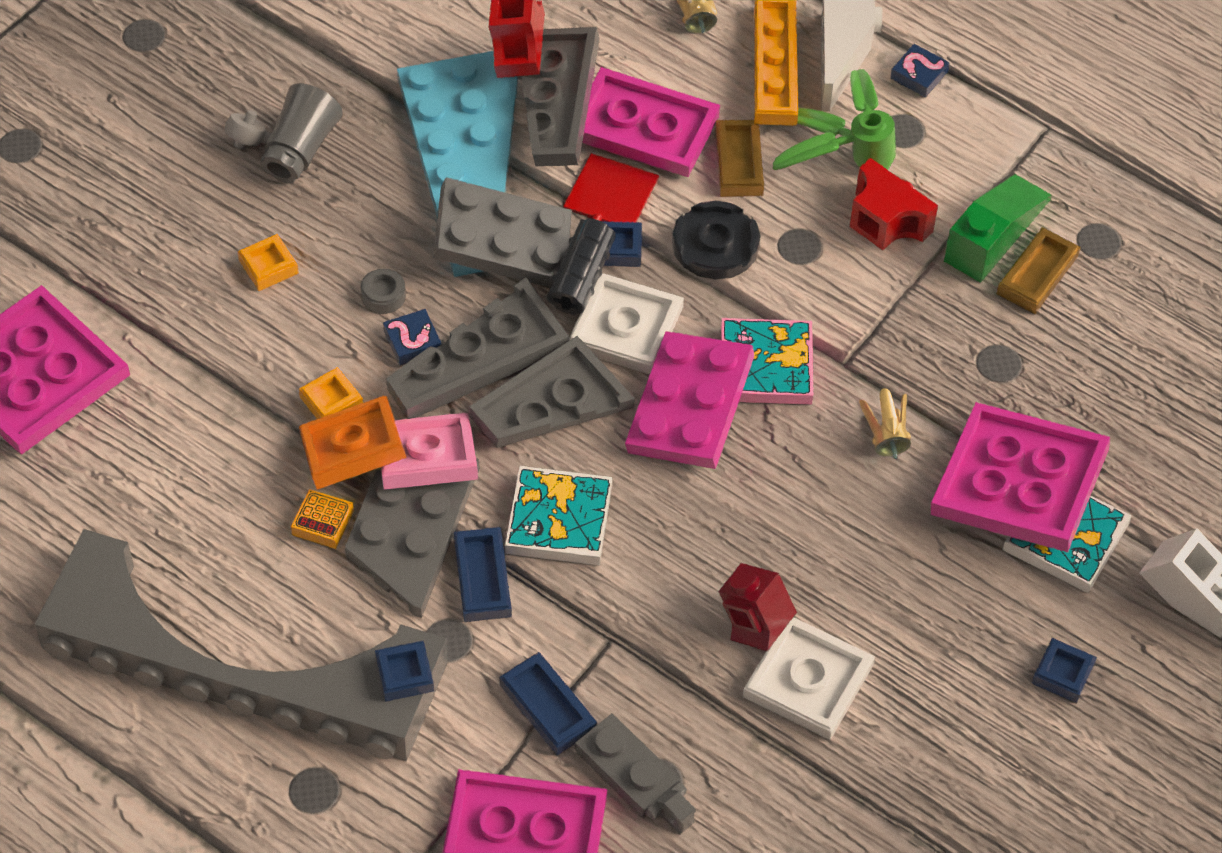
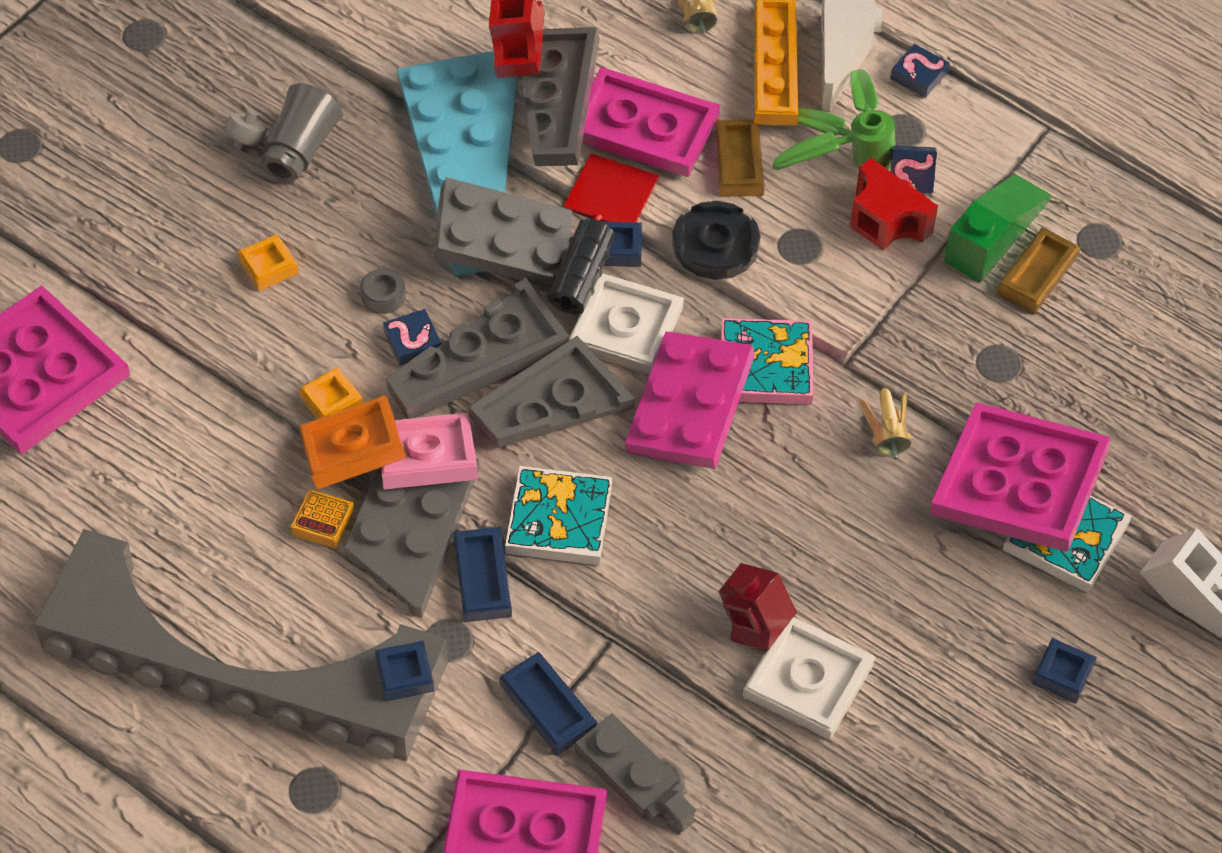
none -> dark blue tile [890,145,937,194]

